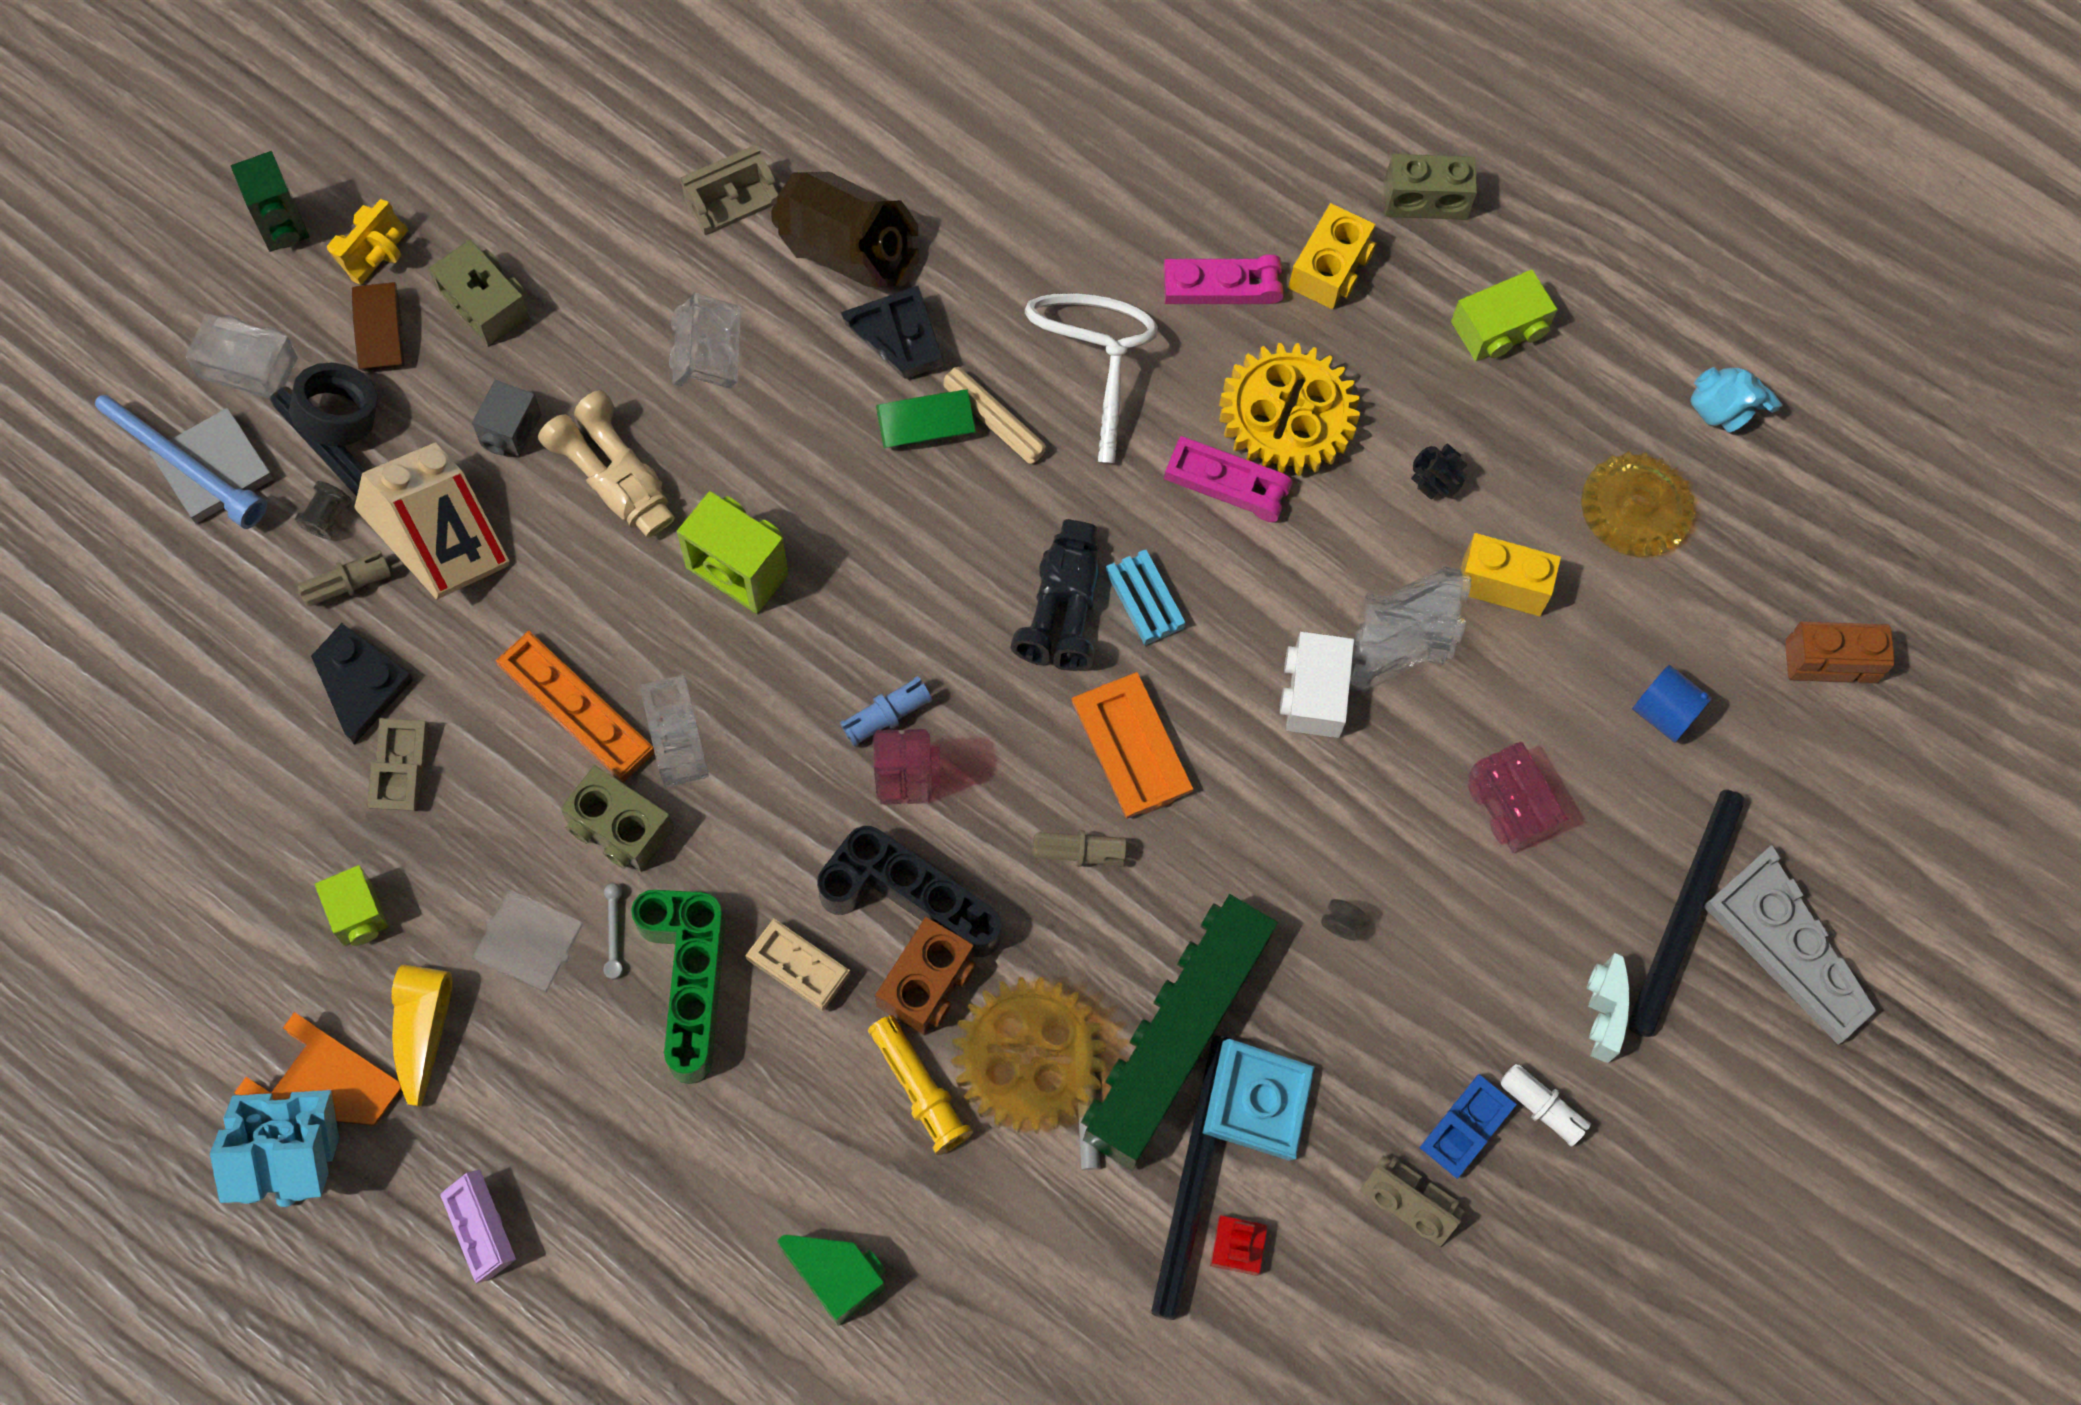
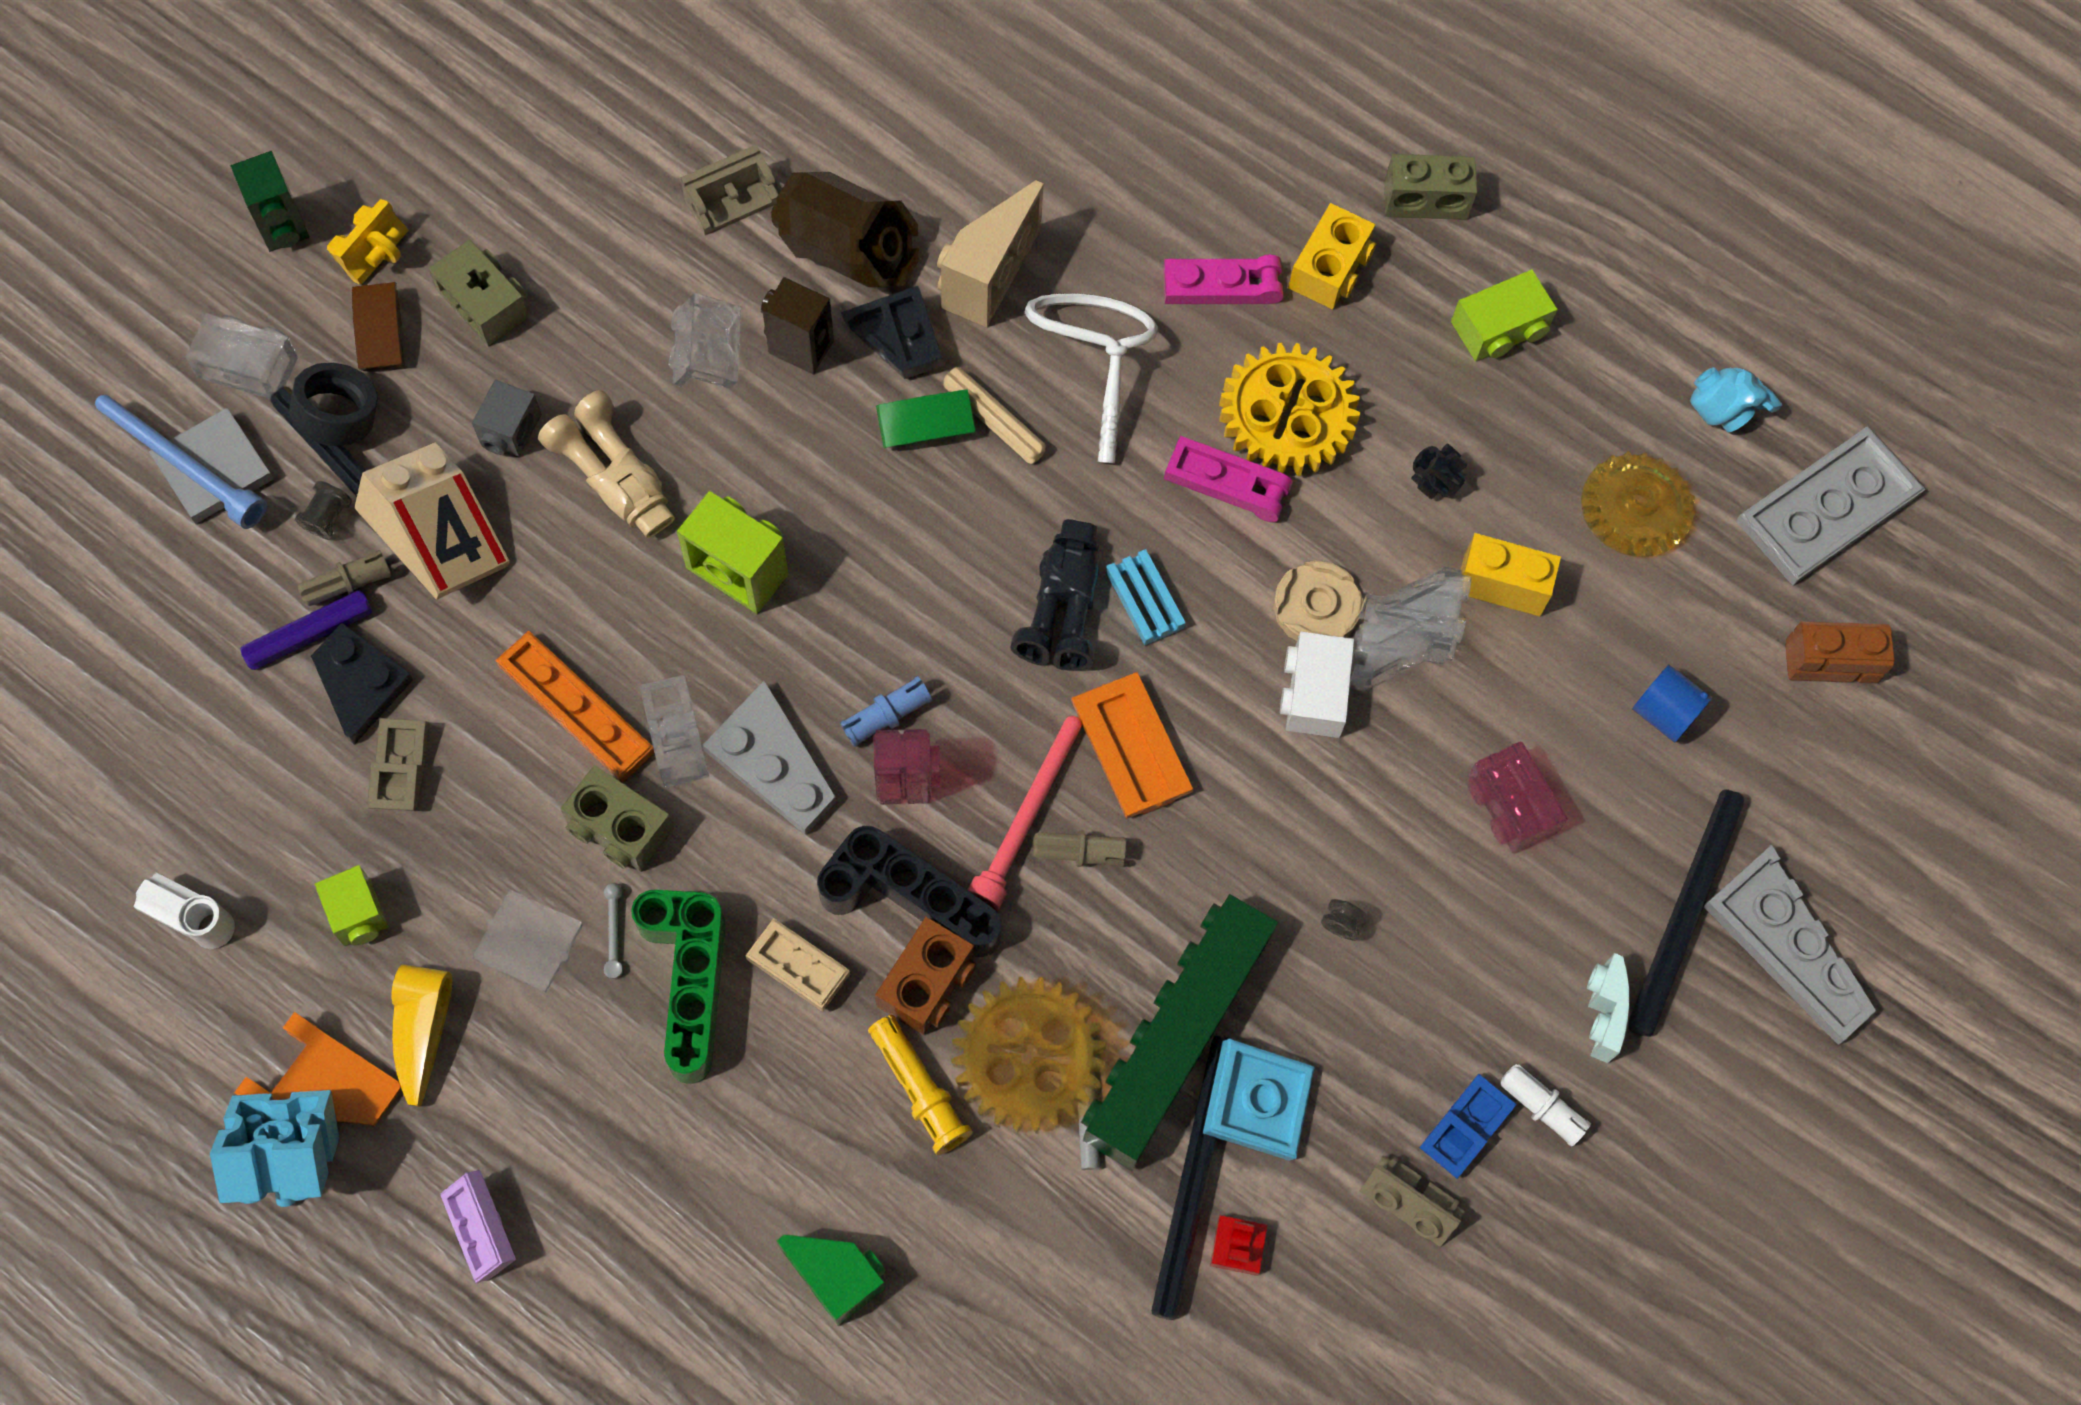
none -> white piece [133,872,235,949]
none -> dark purple axle [240,591,372,670]
none -> light grey wing [703,681,836,835]
none -> dark brown brick [761,277,834,375]
none -> tan slope [937,180,1044,328]
none -> coral piece [968,716,1082,912]
none -> tan tile [1273,560,1363,641]
none -> light grey tile [1736,426,1926,586]

